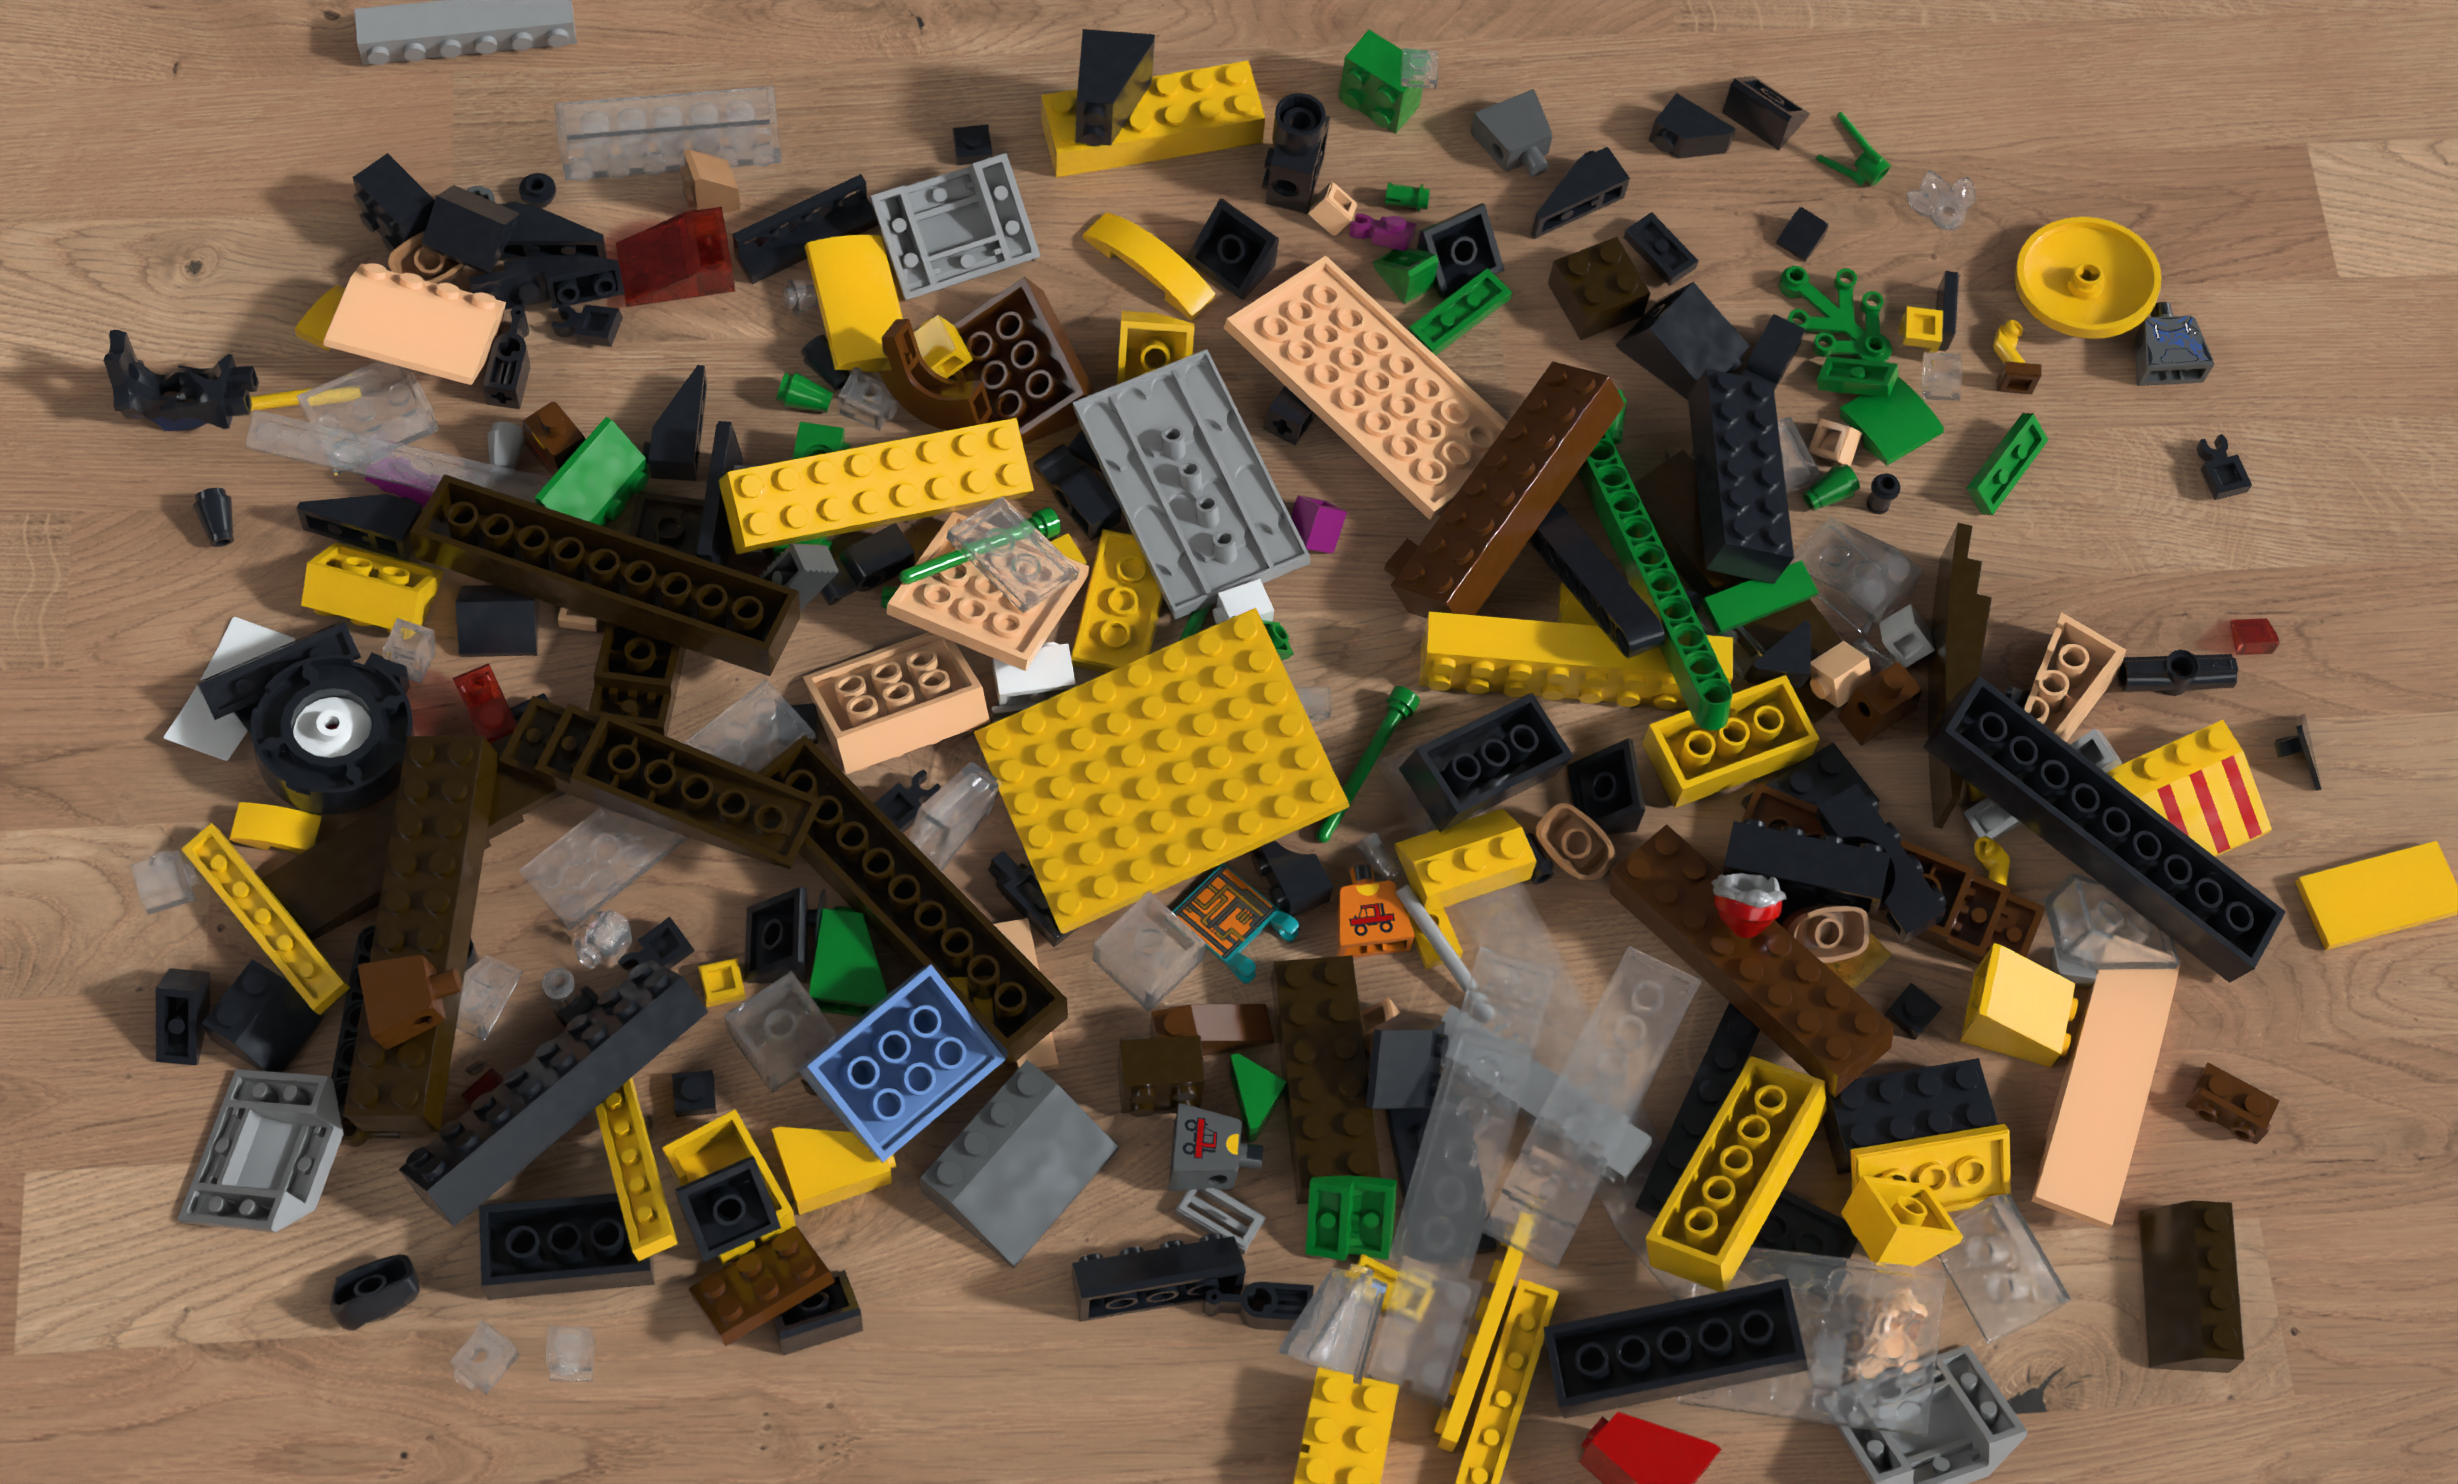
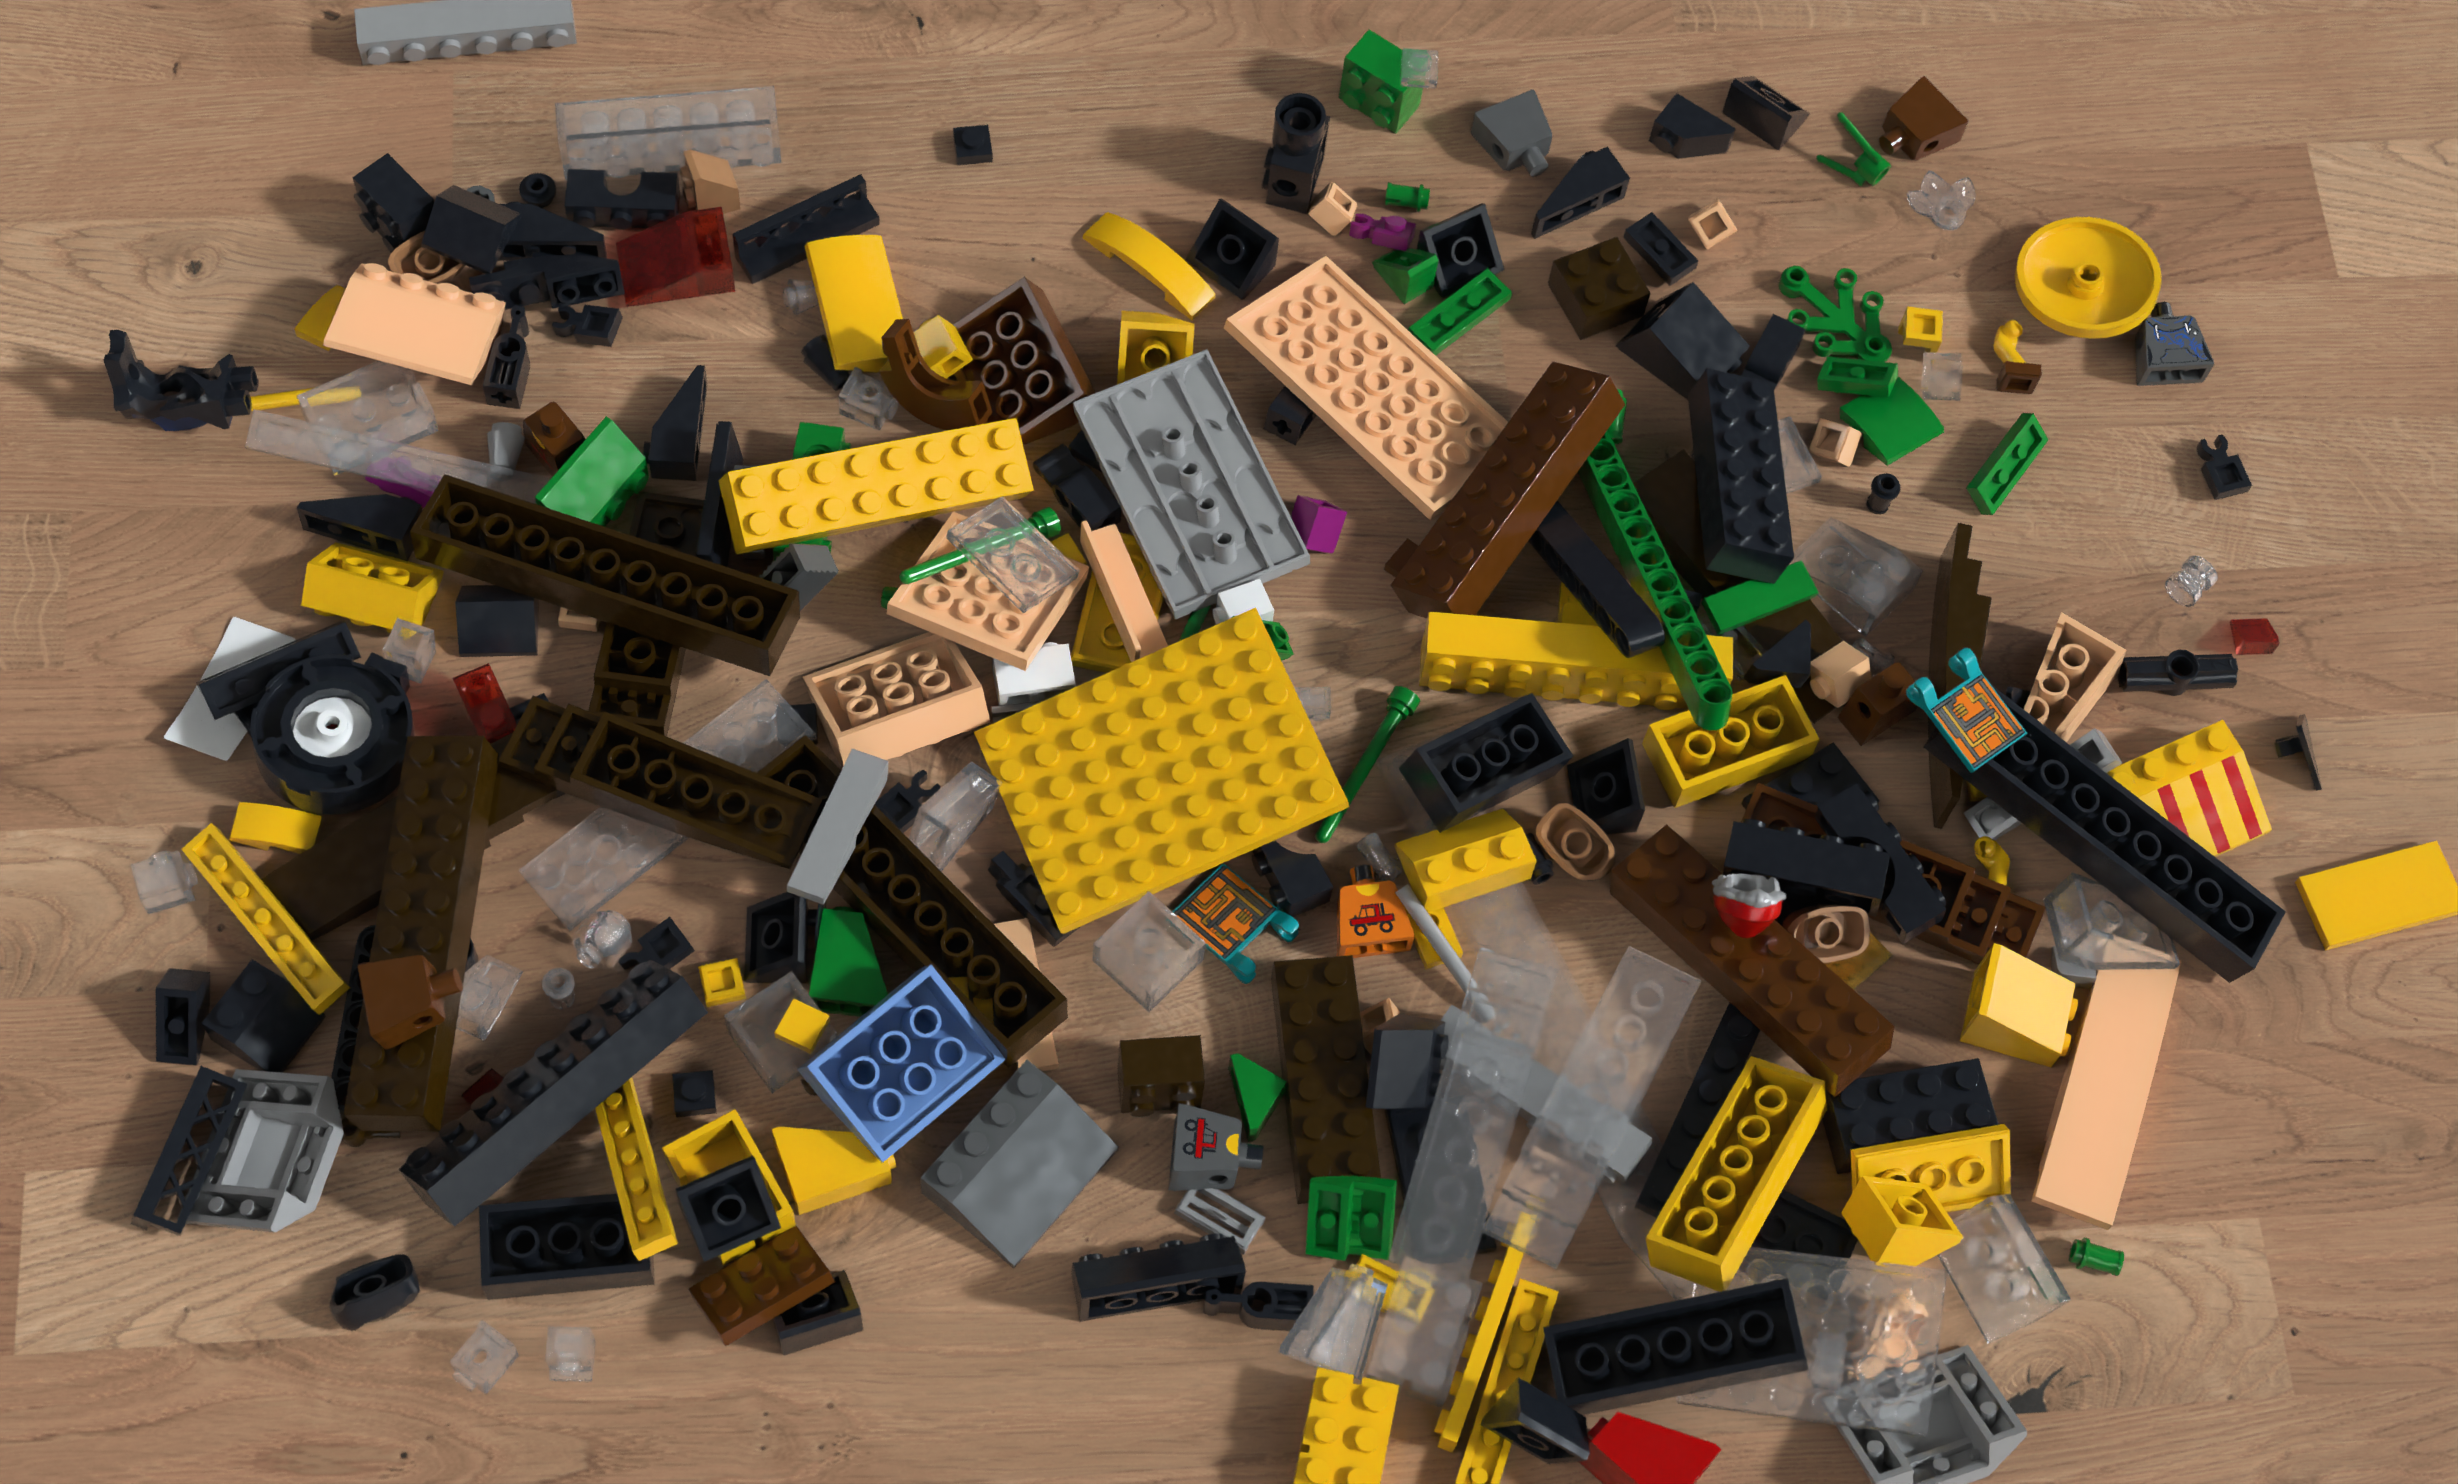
black cone [193,488,234,547] -> none
black bush [554,985,599,1029] -> none
green cone [776,372,833,413] -> none
black piece [820,523,915,605] -> none
light grey slope [870,153,1041,301] -> none
yellow brick [1041,60,1266,178] -> none
black slope [1075,29,1155,146] -> none
reddish brown slope [1150,1004,1274,1056] -> none
black slope [1776,207,1829,262] -> none
green cone [1802,464,1860,511] -> none
white panel [1879,604,1935,668] -> none
black plate [1885,983,1942,1040] -> none
black tile [1936,271,1959,352] -> none
dark brown slope [2139,1200,2244,1373] -> none
reddish brown bracket [2185,1062,2279,1144] -> none
none -> black fence [131,1066,247,1236]
none -> black arch [564,169,680,231]
none -> yellow tile [774,999,830,1054]
none -> light grey slope [787,748,888,905]
none -> light nougat panel [1080,520,1168,662]
none -> black slope [1480,1377,1590,1464]
none -> light nougat slope [1688,198,1737,249]
none -> reddish brown torso [1879,76,1969,161]
none -> flag [1906,648,2027,773]
none -> green pin [2069,1237,2124,1276]
none -> clear wheel [2165,556,2218,607]

